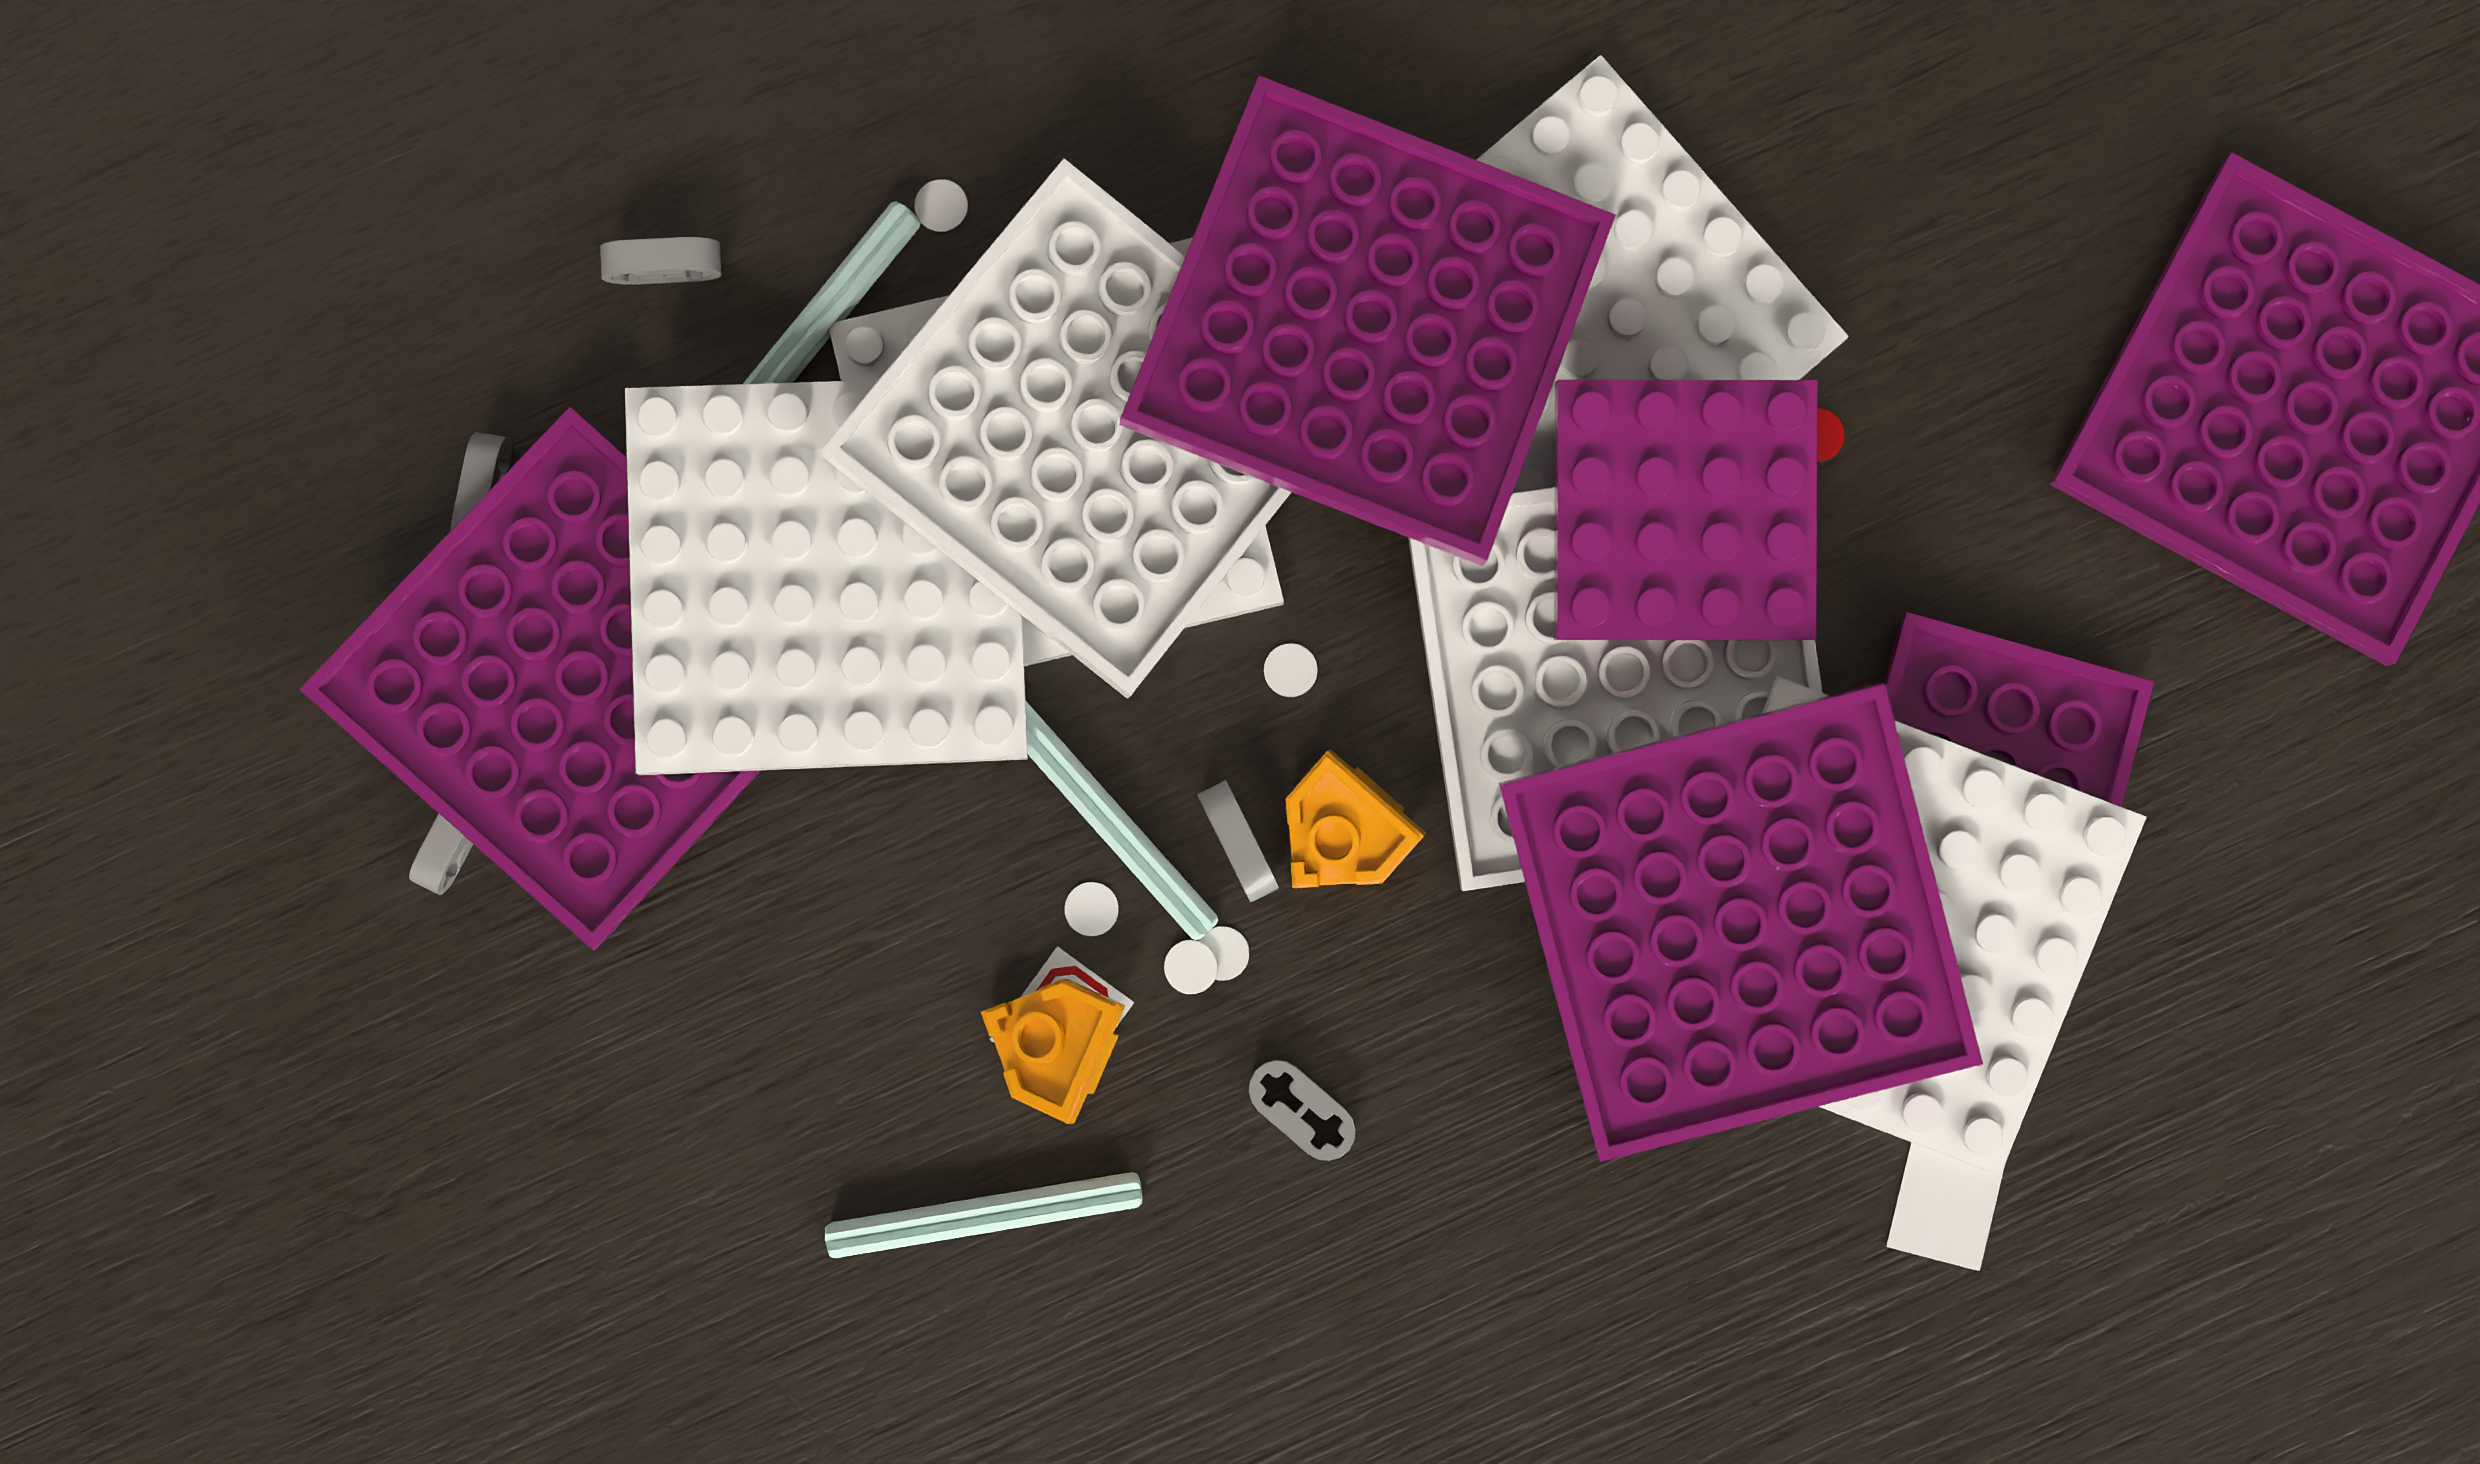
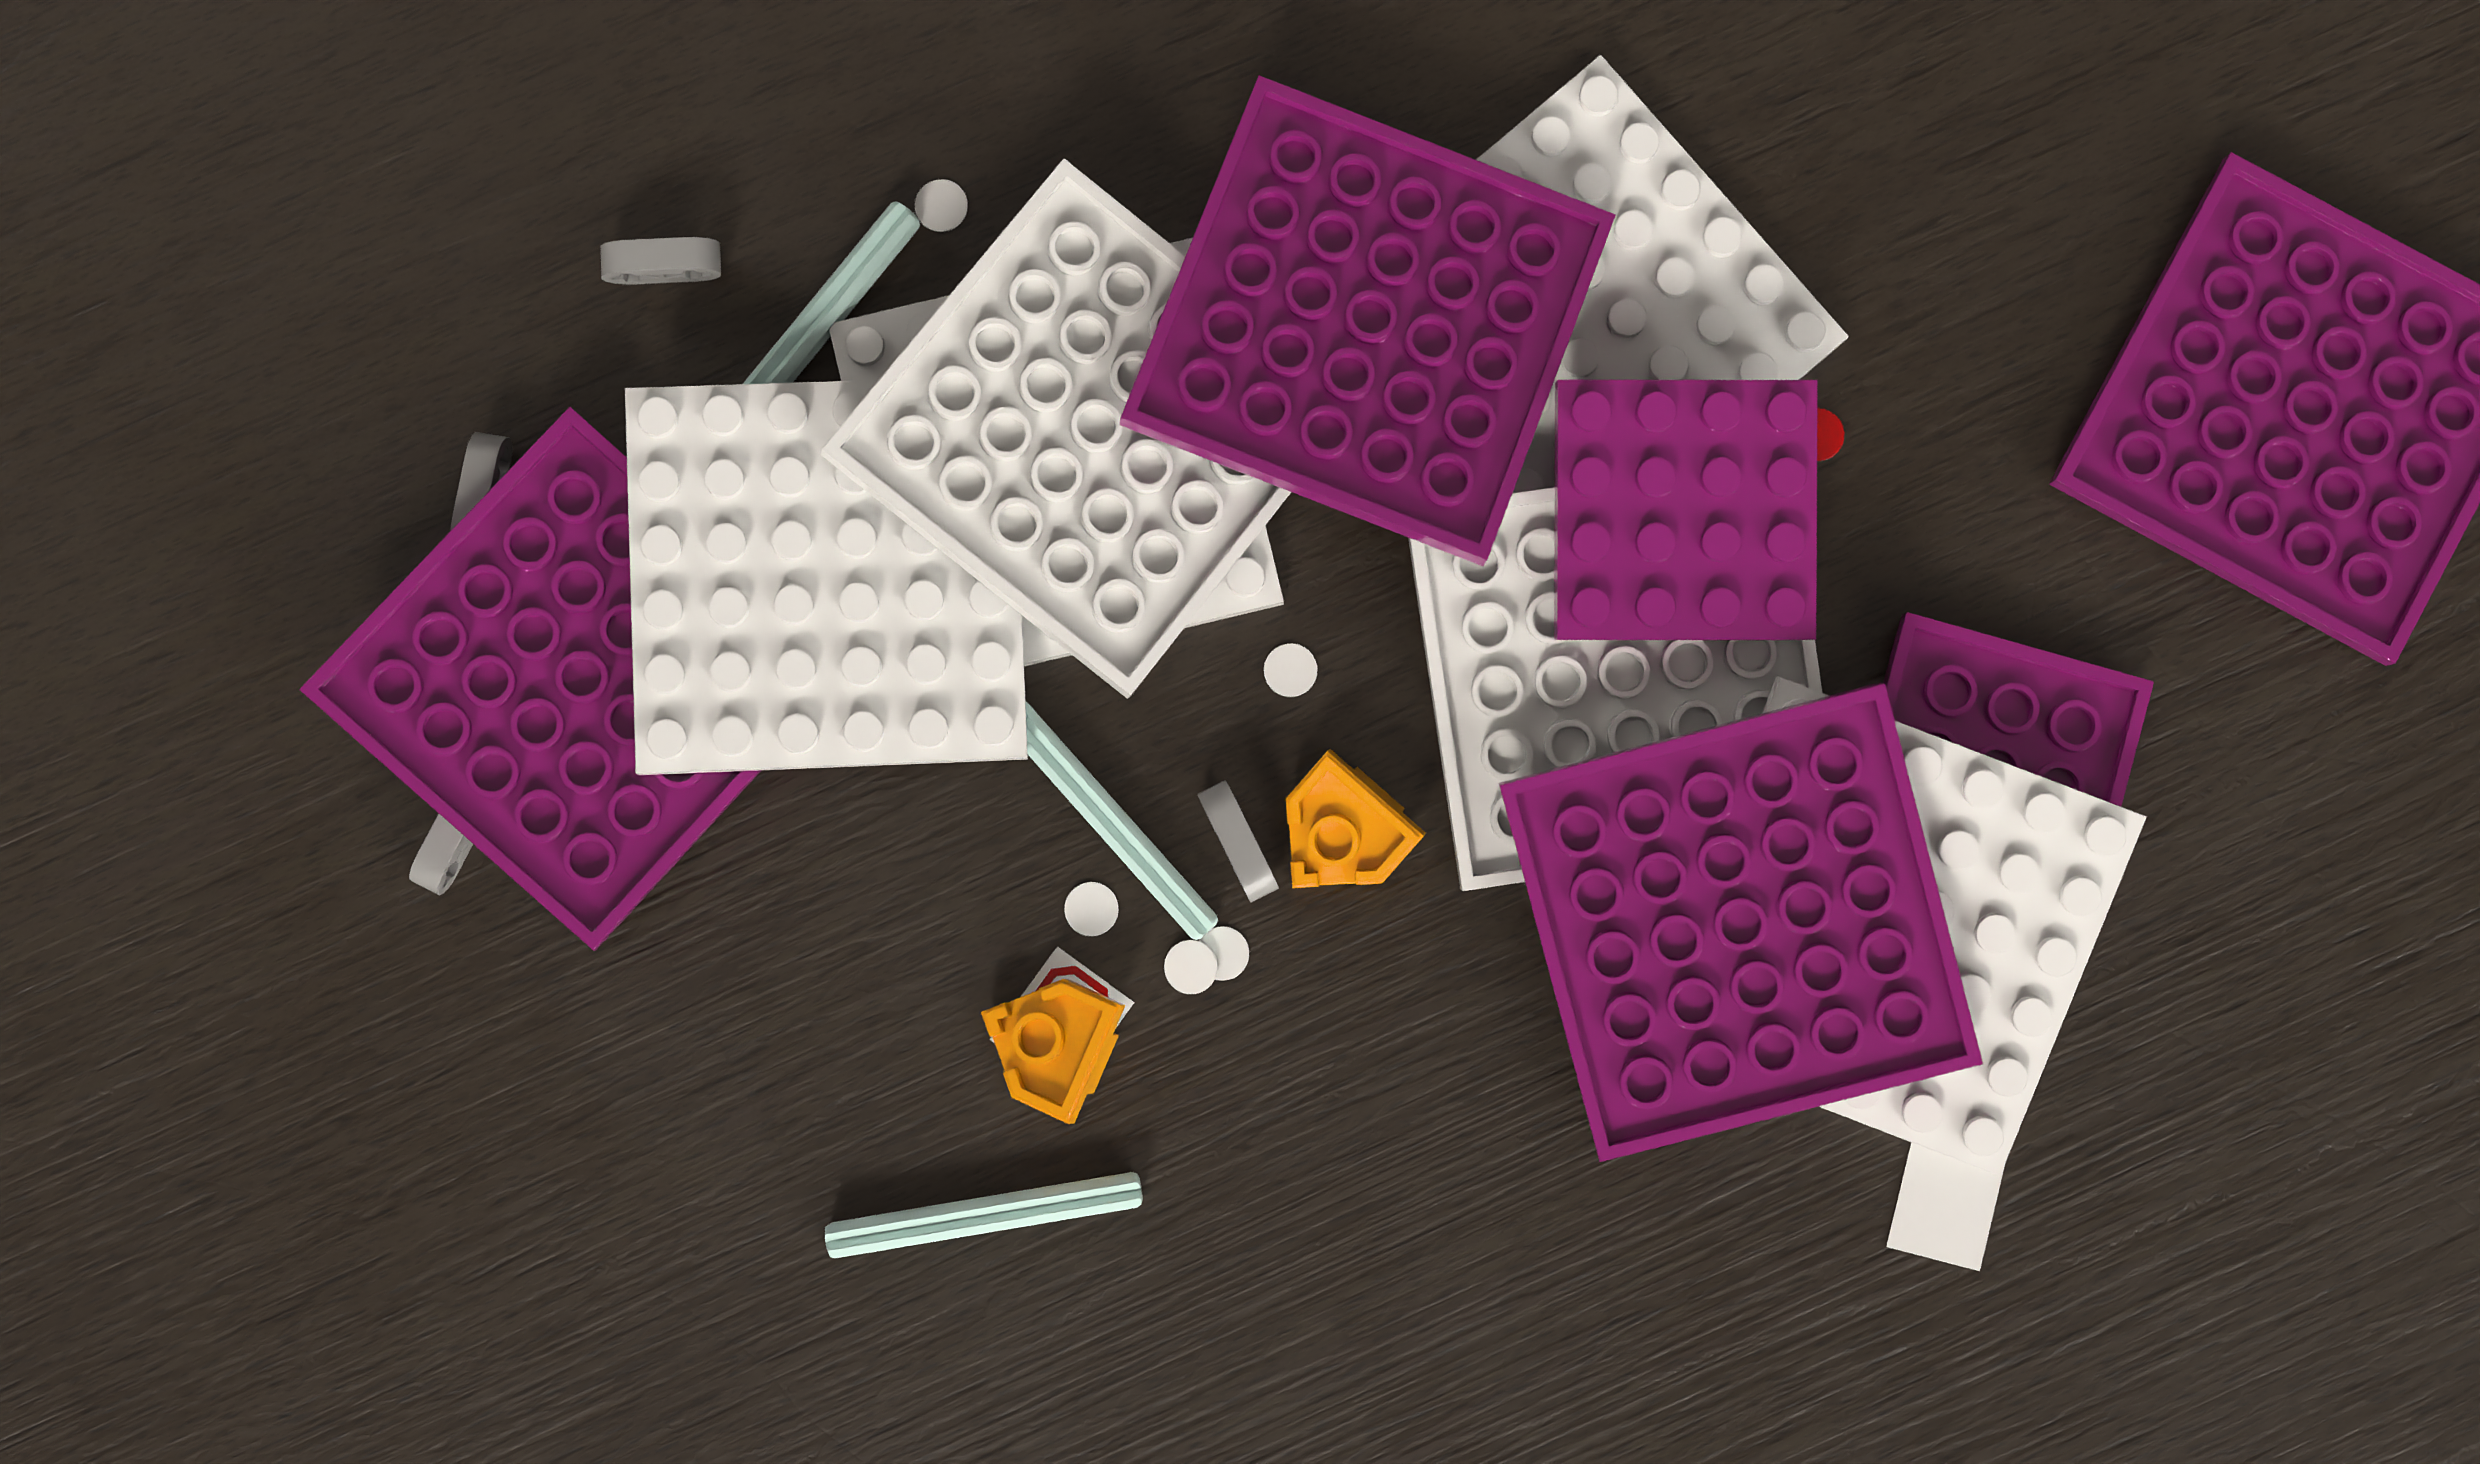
light grey beam [1249,1060,1356,1161] -> none

